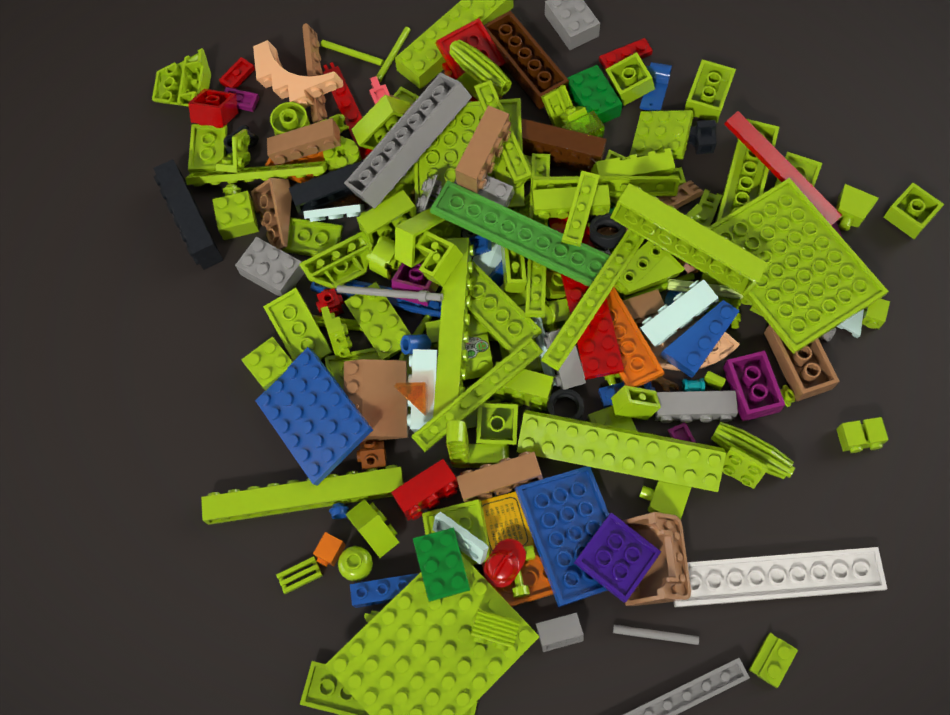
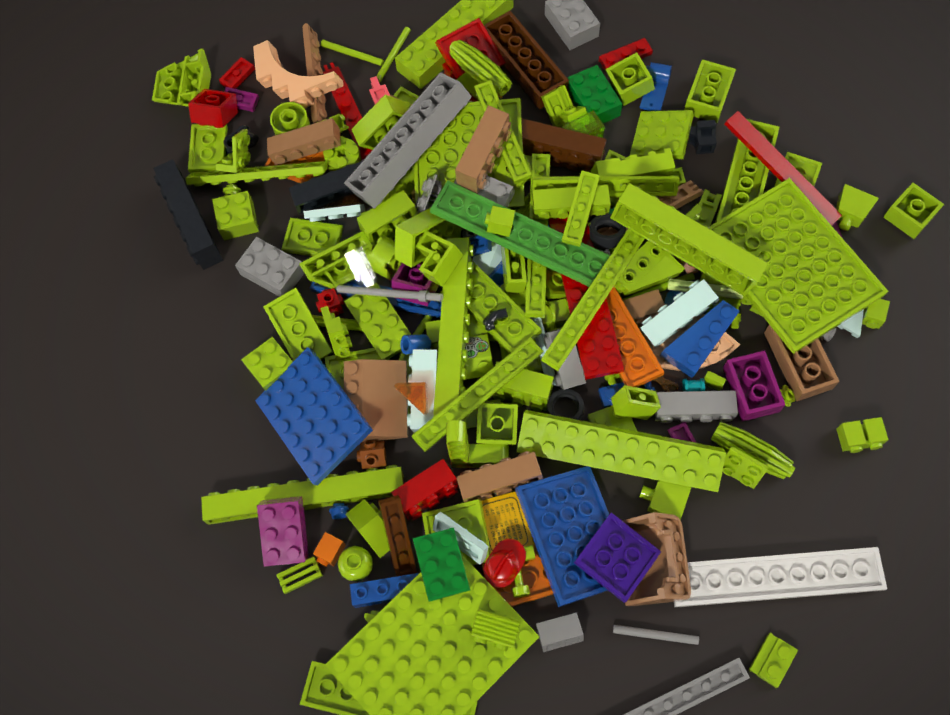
medium nougat wedge [251,178,292,250] -> none
none -> magenta brick [257,496,309,567]
none -> clear bracket [345,246,377,287]
none -> reddish brown plate [378,495,417,577]
none -> black arm [483,308,508,331]
none -> lime brick [485,206,515,237]

